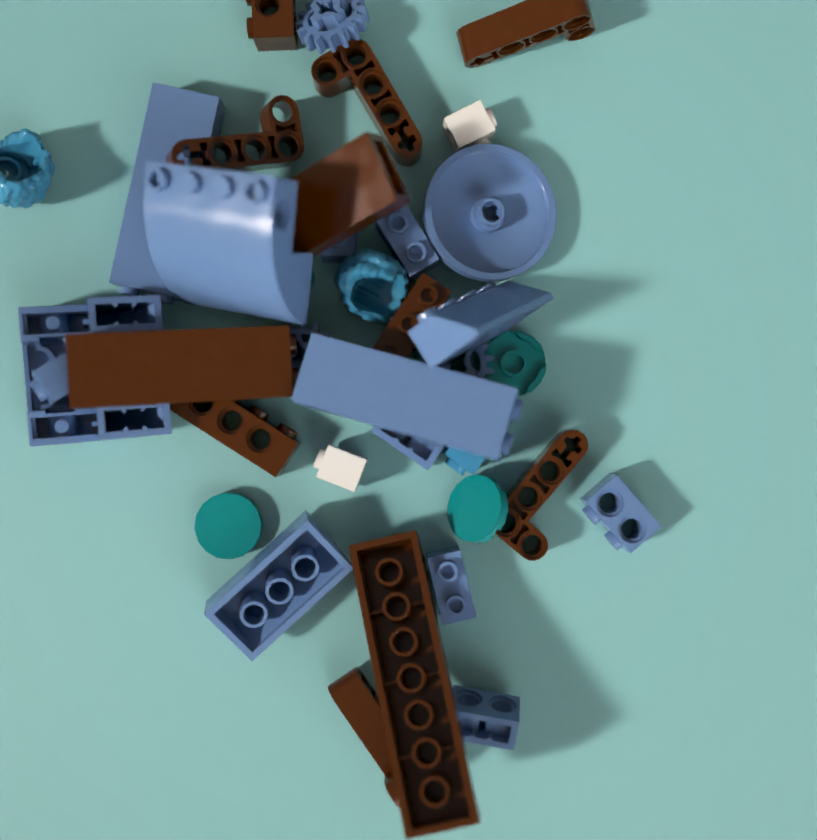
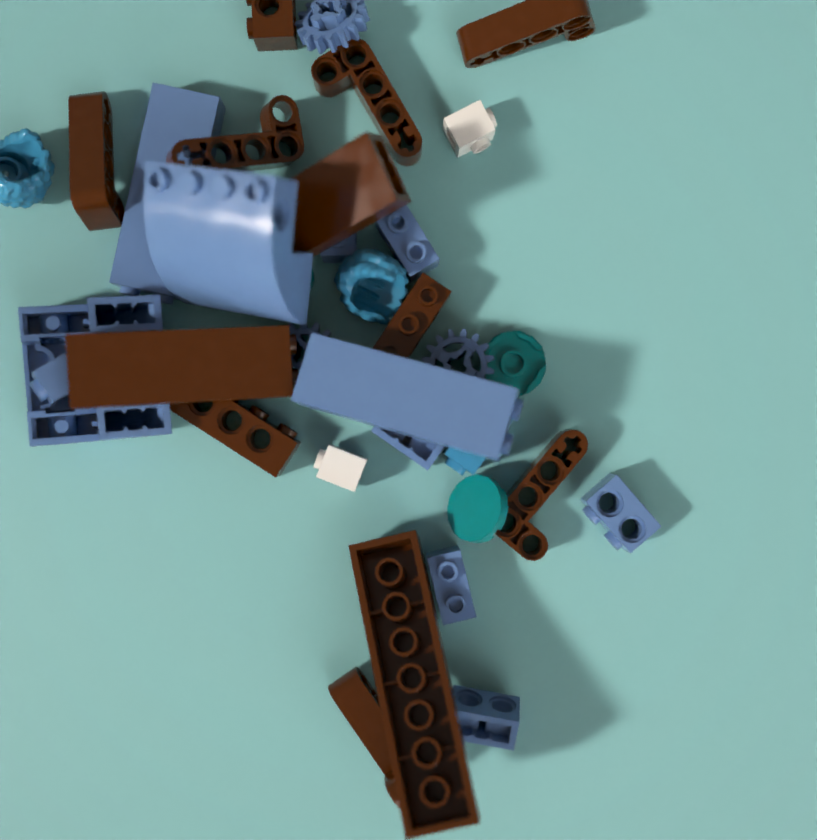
teal tile [194,492,263,560] -> none
medium blue slope [204,510,353,661] -> none
medium blue slope [408,281,554,369] -> none
medium blue dish [422,144,557,282] -> none
none -> reddish brown beam [68,91,125,231]

